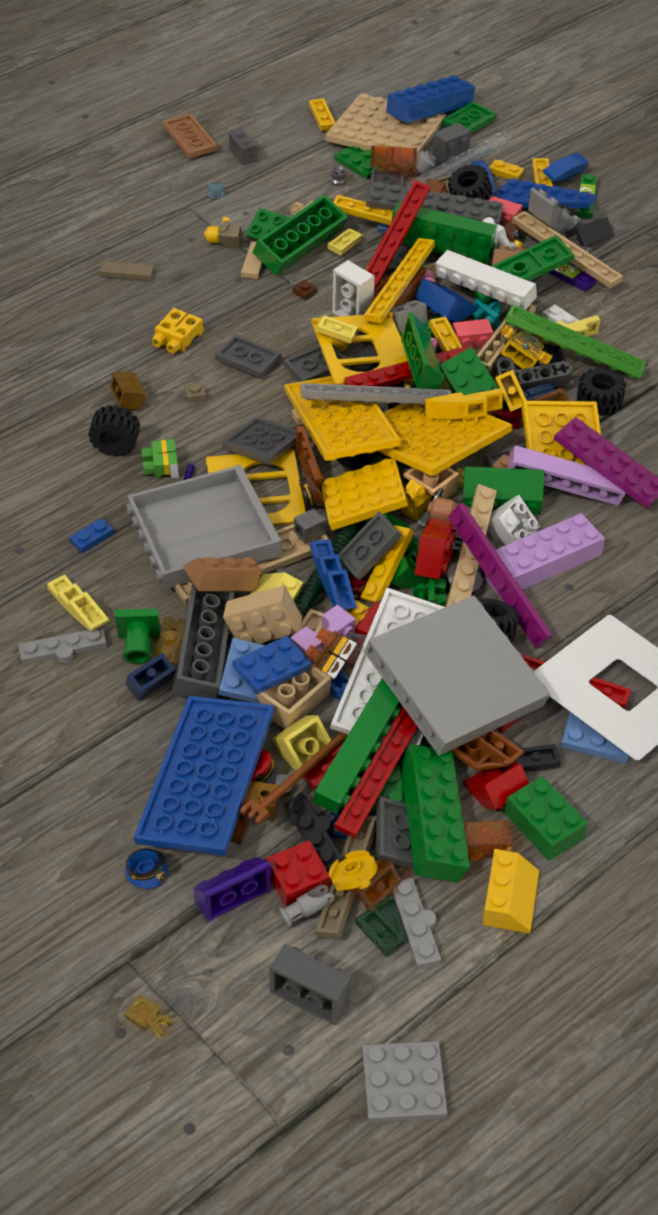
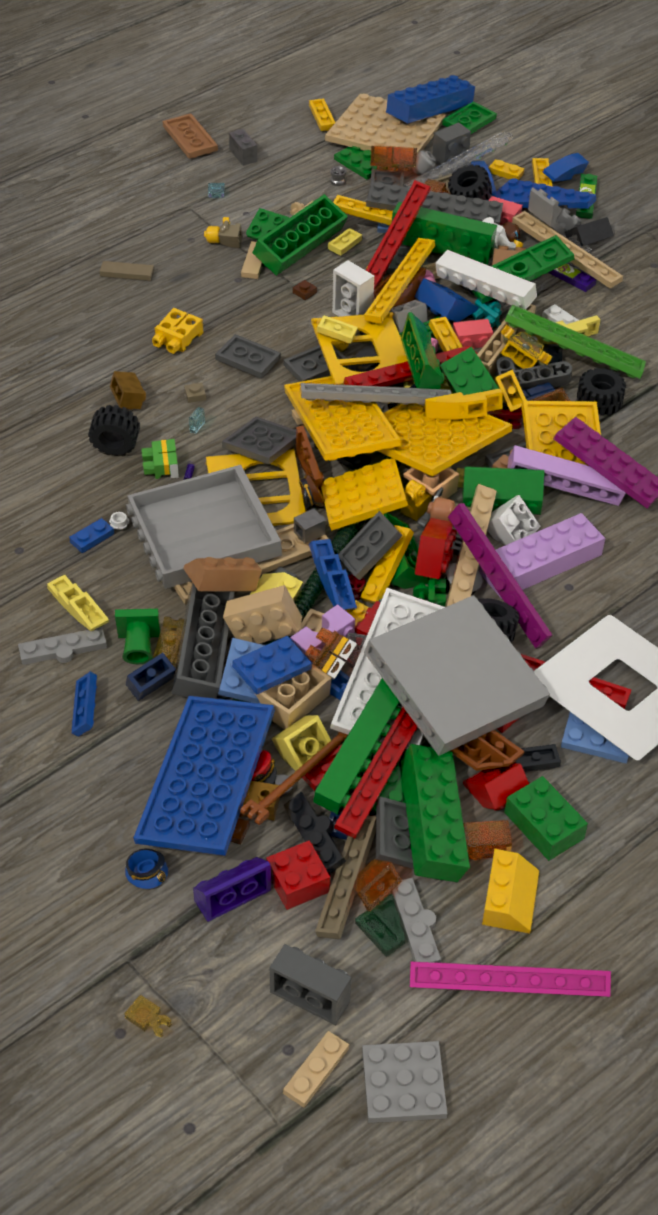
light grey piece [279,885,335,928] -> none
yellow plate [329,850,377,891] -> none
none -> blue plate [71,671,97,737]
none -> white plate [109,512,129,530]
none -> clear light blue tile [189,407,205,434]
none -> tan plate [283,1031,349,1108]
none -> dark pink plate [409,961,611,997]

